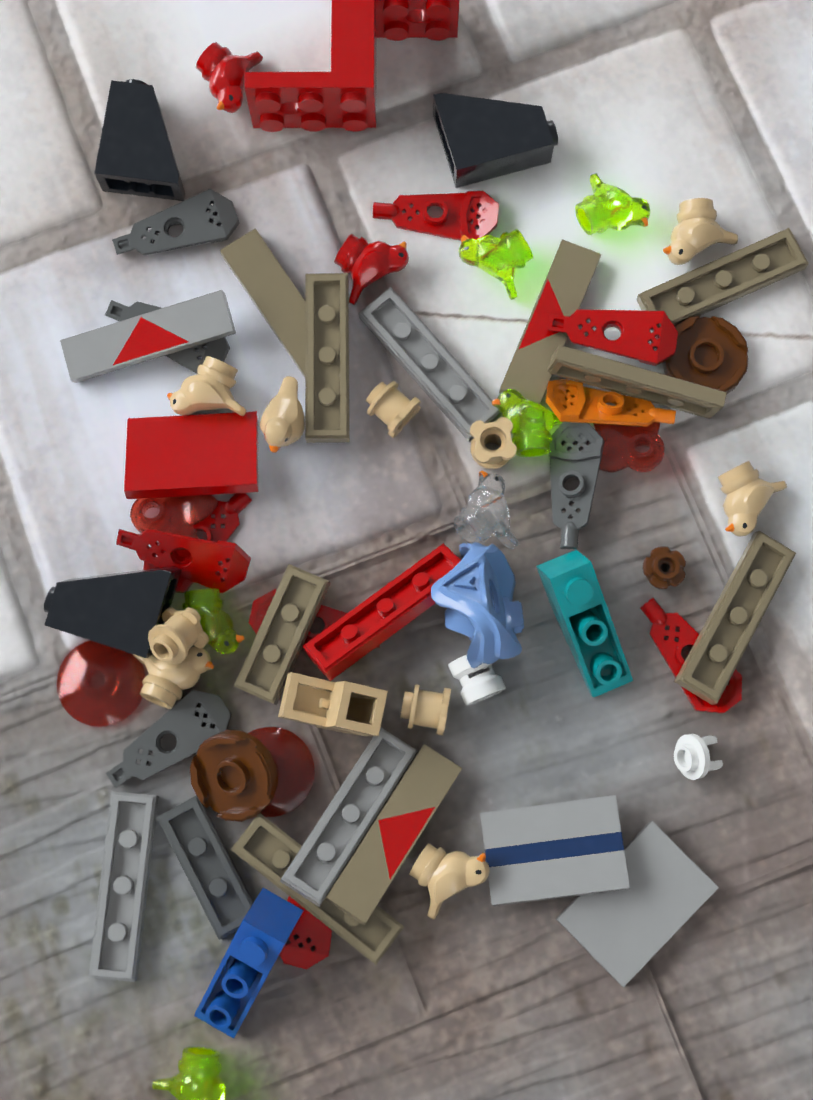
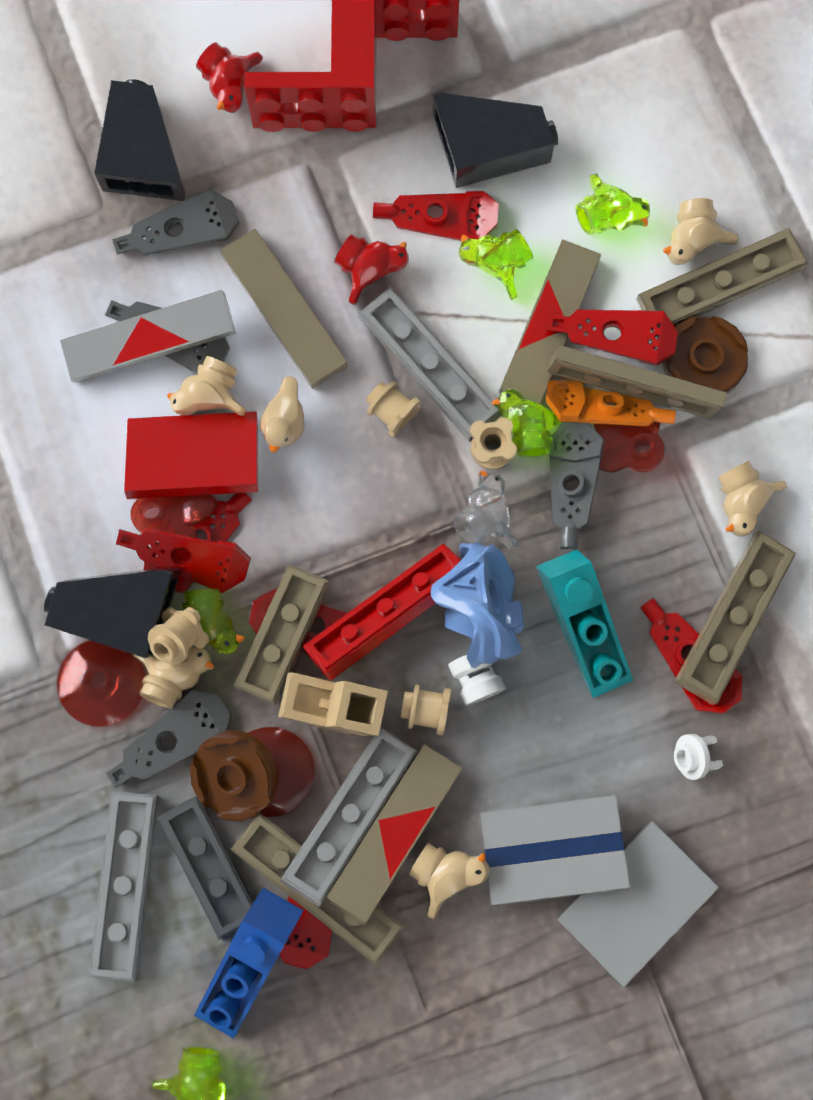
dark tan tile [305,273,350,443] -> none
reddish brown plate [643,546,686,589] -> none

